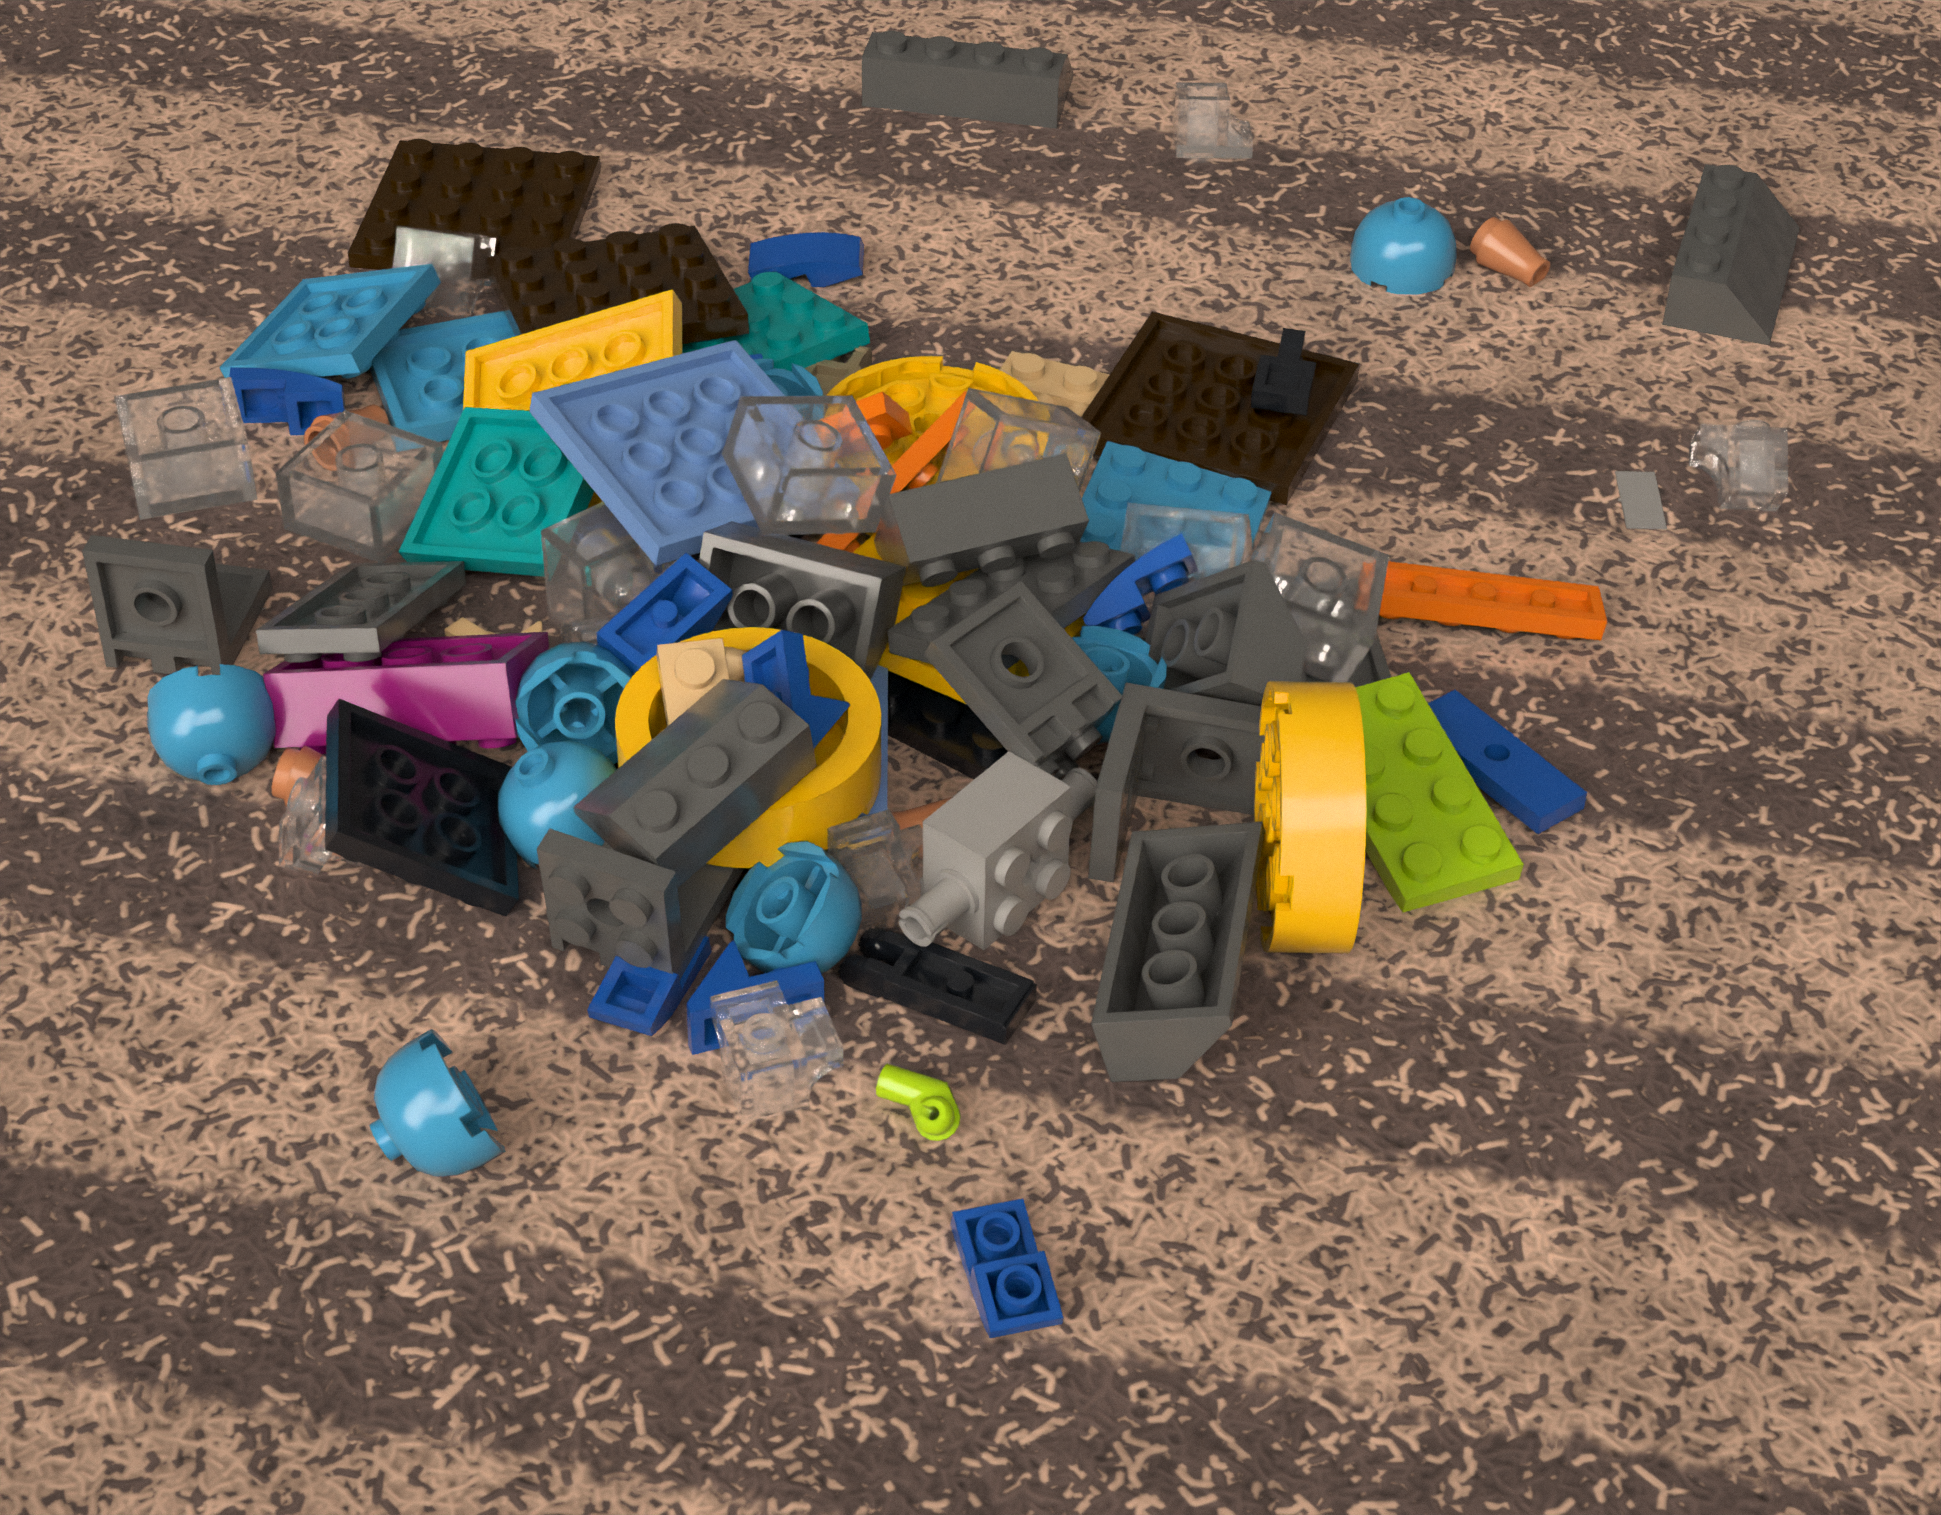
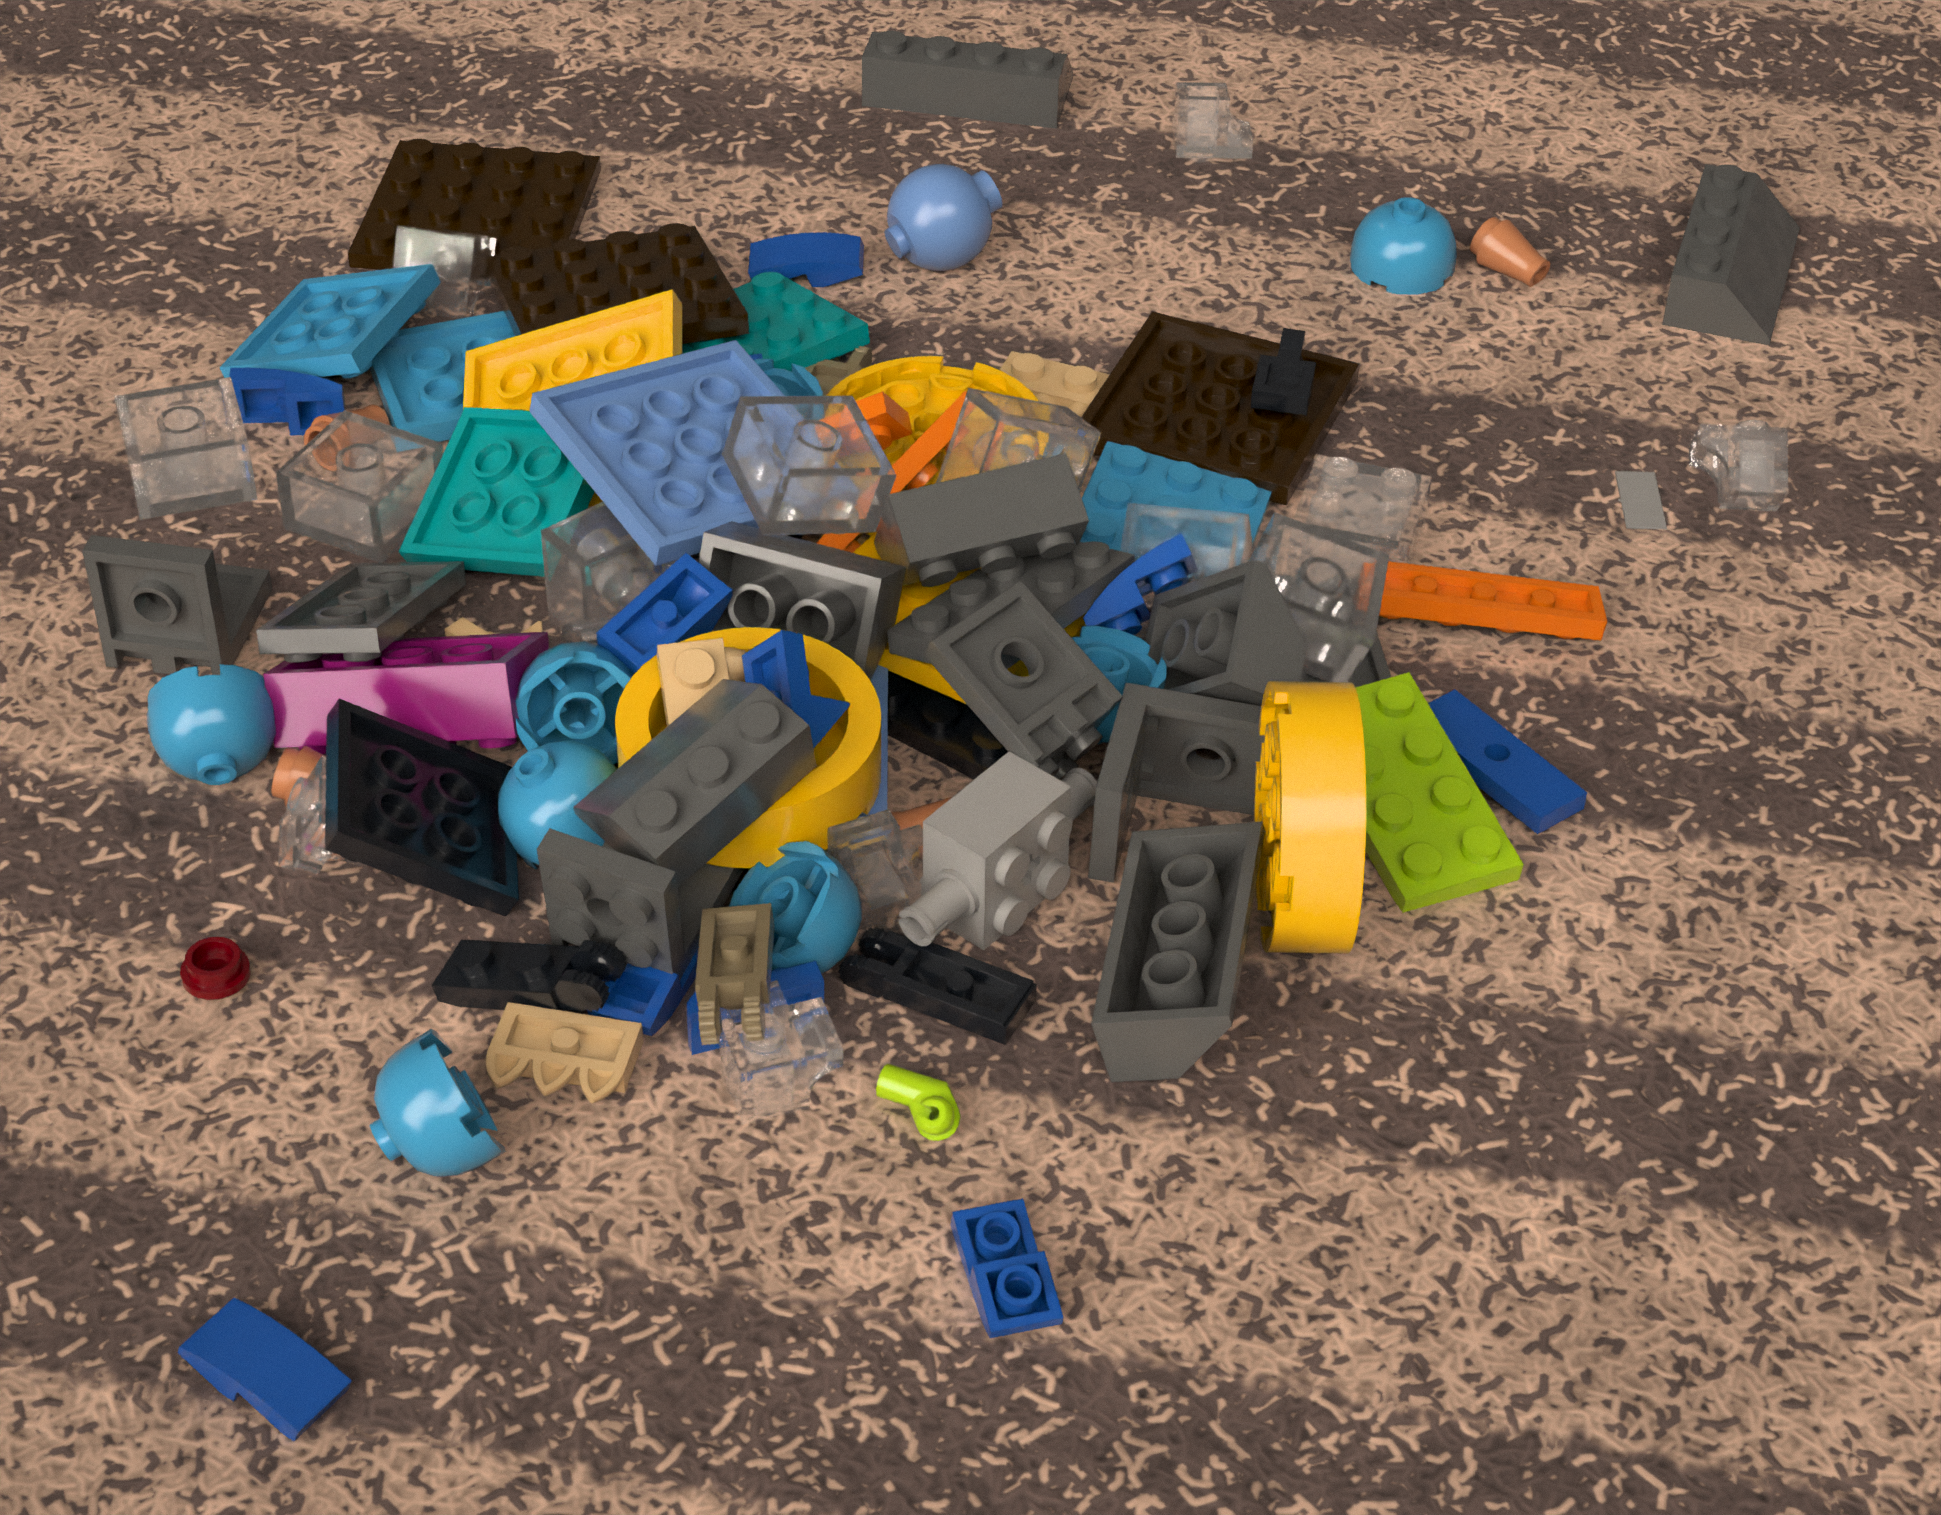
none -> blue slope [177,1298,352,1441]
none -> dark red plate [180,937,251,1000]
none -> black hinge [431,940,628,1012]
none -> tan plate [486,1002,643,1104]
none -> dark tan hinge [695,903,774,1045]
none -> medium blue brick [884,164,1002,271]
none -> clear brick [1286,455,1432,578]

